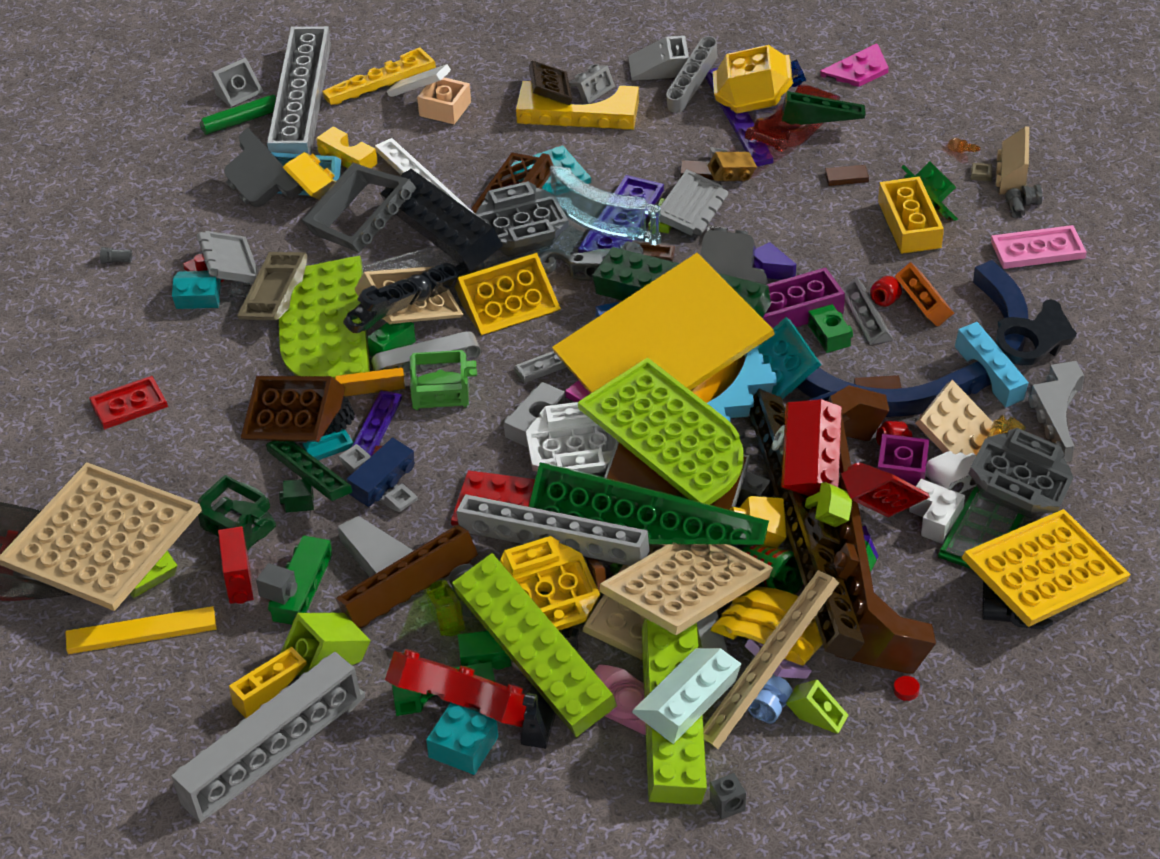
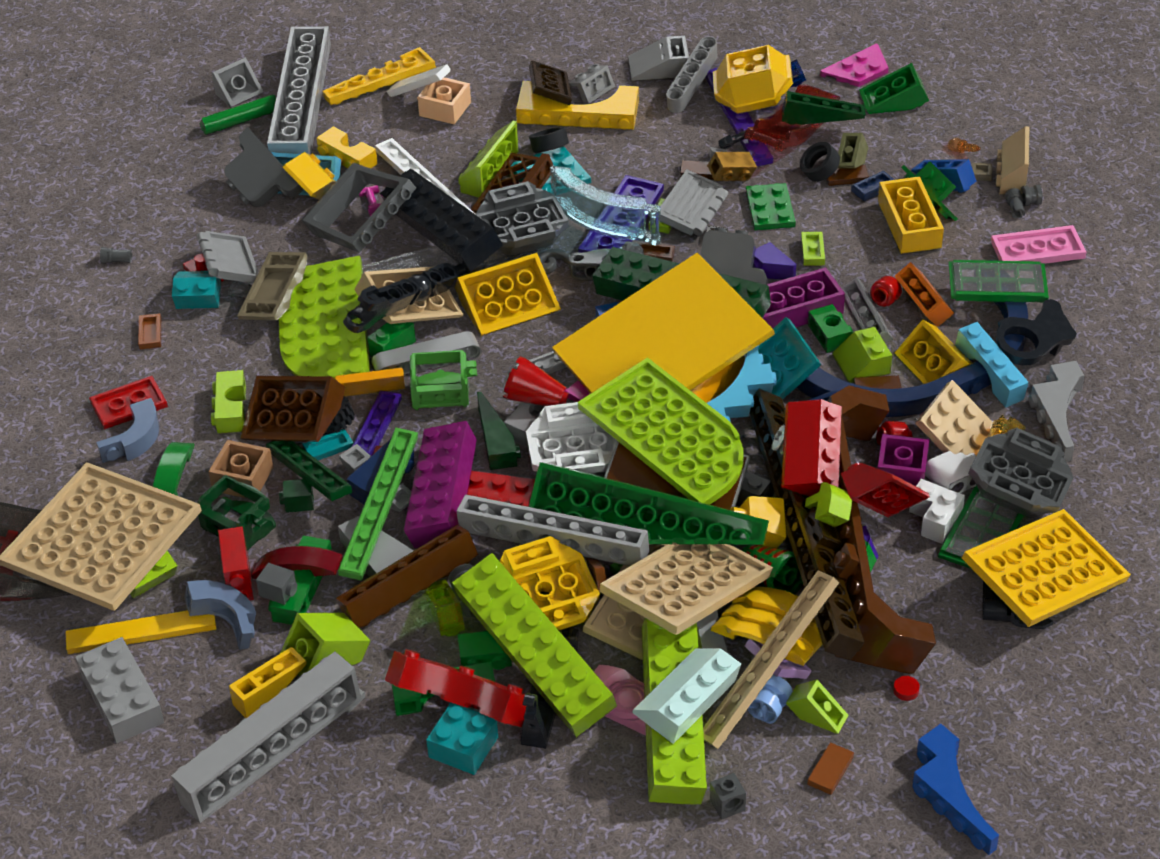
none -> light grey brick [75,637,164,744]
none -> sand blue arch [96,398,159,463]
none -> dark orange tile [138,313,161,350]
none -> green slope [153,442,195,496]
none -> sand blue arch [184,580,256,650]
none -> medium nougat brick [209,440,273,499]
none -> lime arch [211,370,246,434]
none -> dark red slope [251,546,343,579]
none -> bright green tile [338,428,418,581]
none -> dark pink piece [359,185,381,216]
none -> magenta brick [404,421,477,548]
none -> lime slope [458,121,518,198]
none -> dark green slope [477,392,521,470]
none -> red cone [503,356,569,406]
none -> black tyre [529,126,569,153]
none -> black bar [718,128,756,149]
none -> green plate [746,183,796,230]
none -> black tyre [799,142,840,182]
none -> lime plate [801,232,825,266]
none -> dark orange tile [807,742,854,795]
none -> lime slope [832,327,892,383]
none -> olive slope [838,133,869,168]
none -> dark blue plate [851,170,895,201]
none -> green slope [859,63,930,114]
none -> yellow slope [895,319,973,384]
none -> blue slope [911,159,976,193]
none -> blue arch [912,724,999,855]
none -> clear piece [948,260,1049,303]

